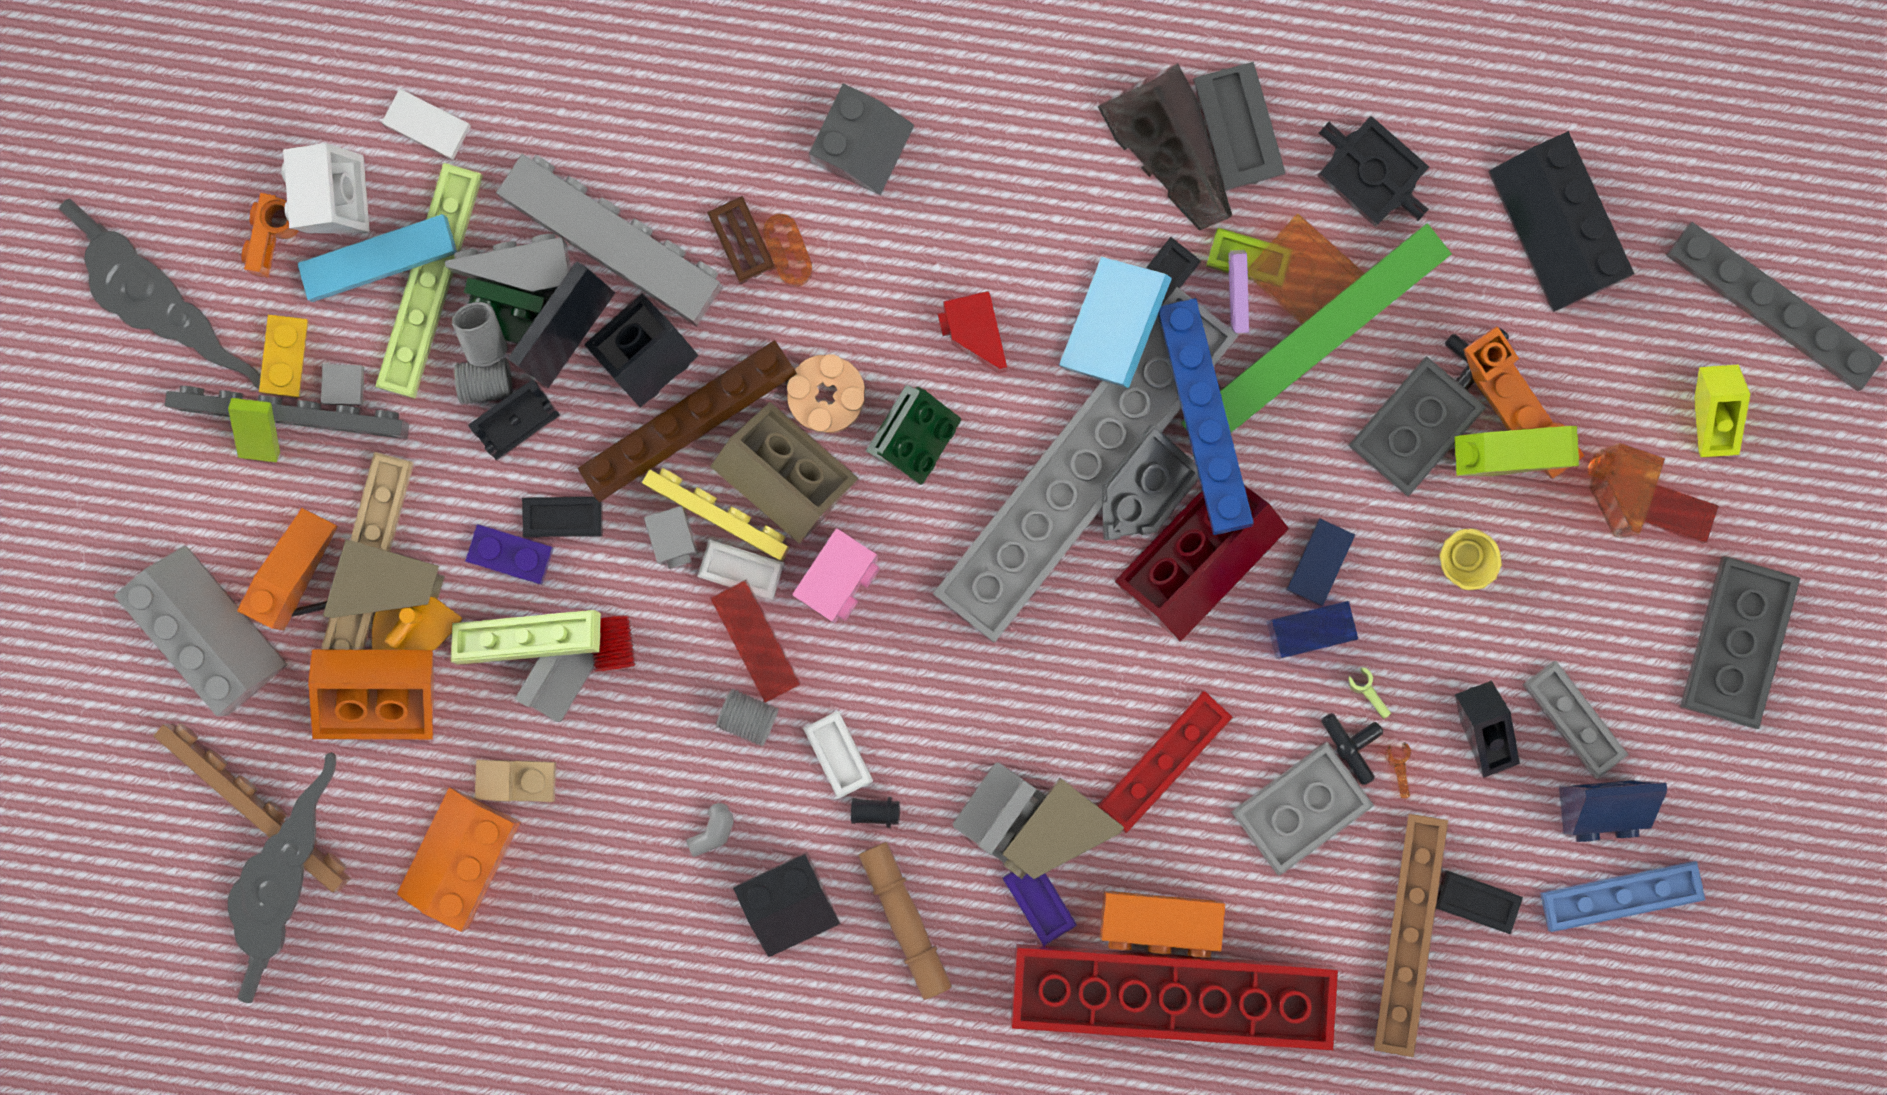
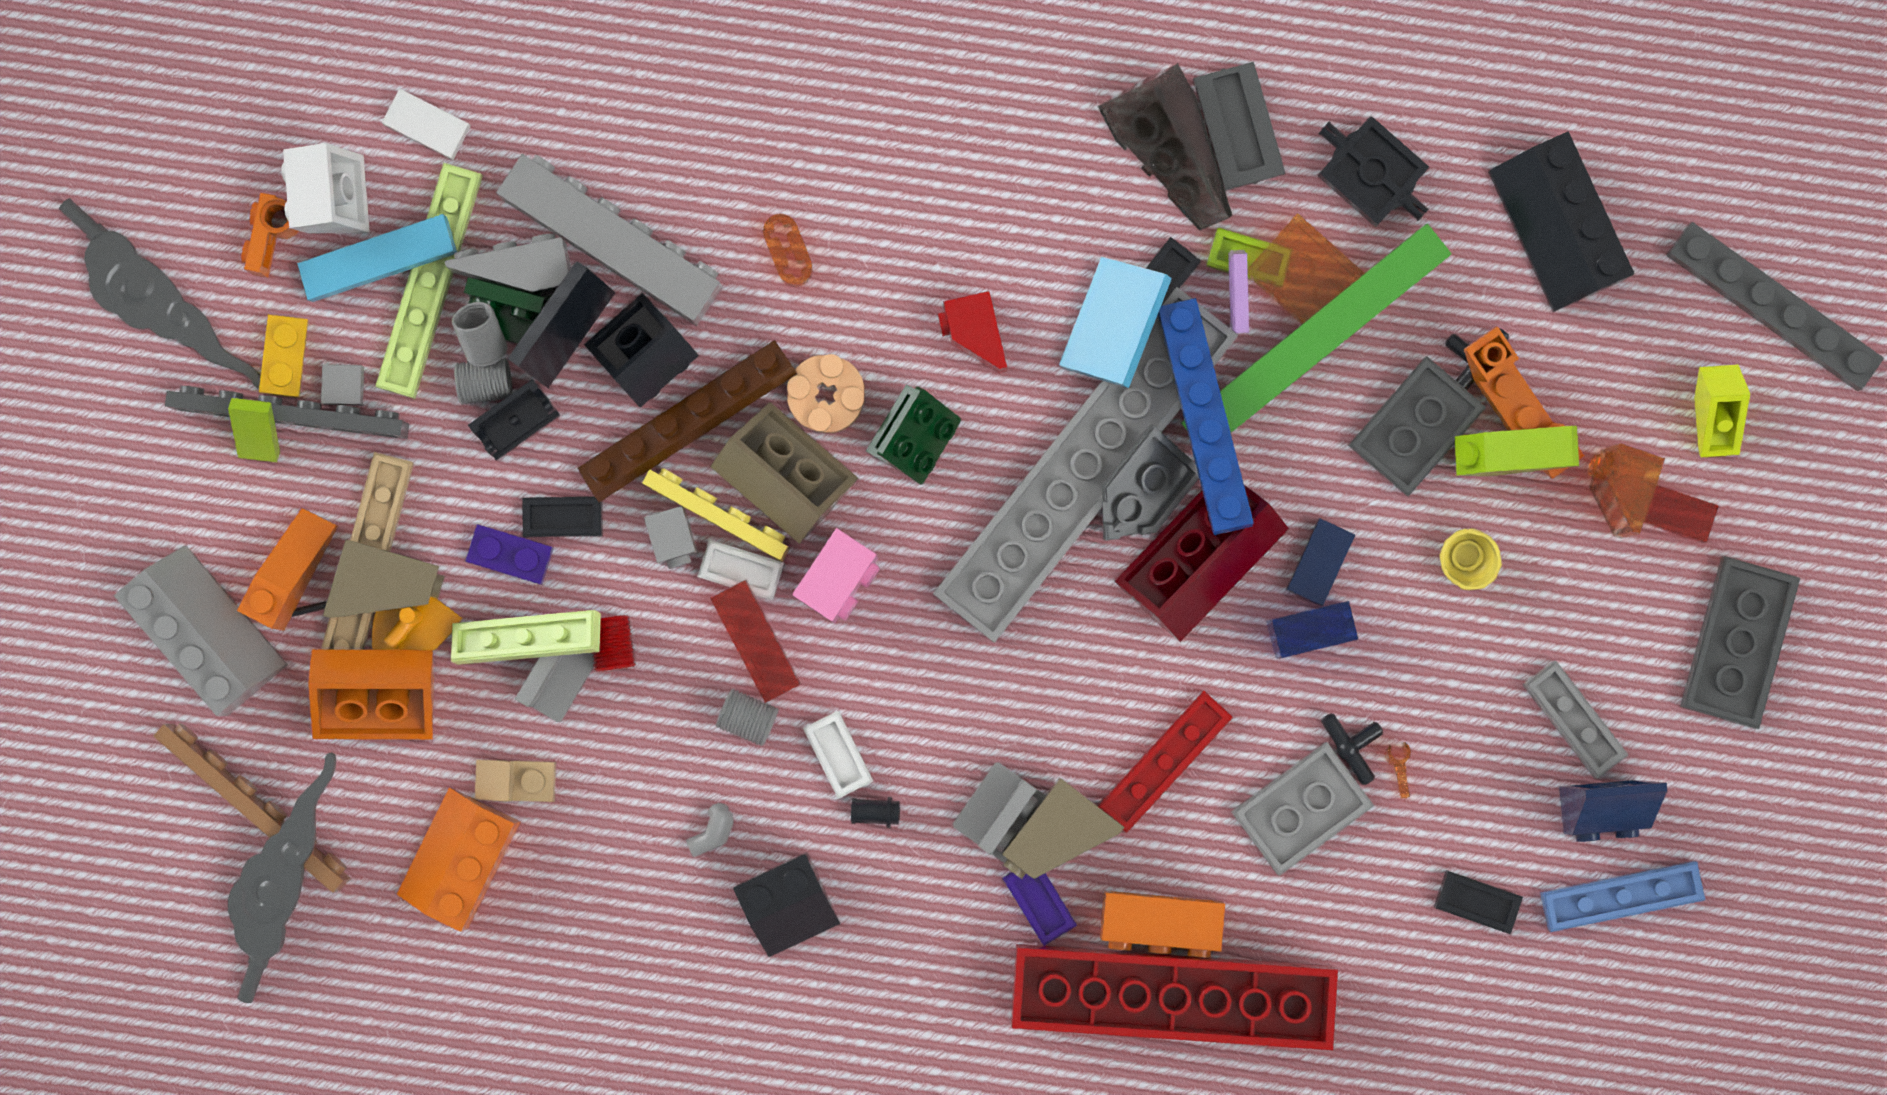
reddish brown tile [707,196,776,285] -> none
dark grey slope [809,83,914,196] -> none
medium nougat piece [858,842,952,1000] -> none
yellowish green hand [1349,667,1391,719] -> none
medium nougat plate [1374,814,1449,1057] -> none
black slope [1455,680,1520,778] -> none

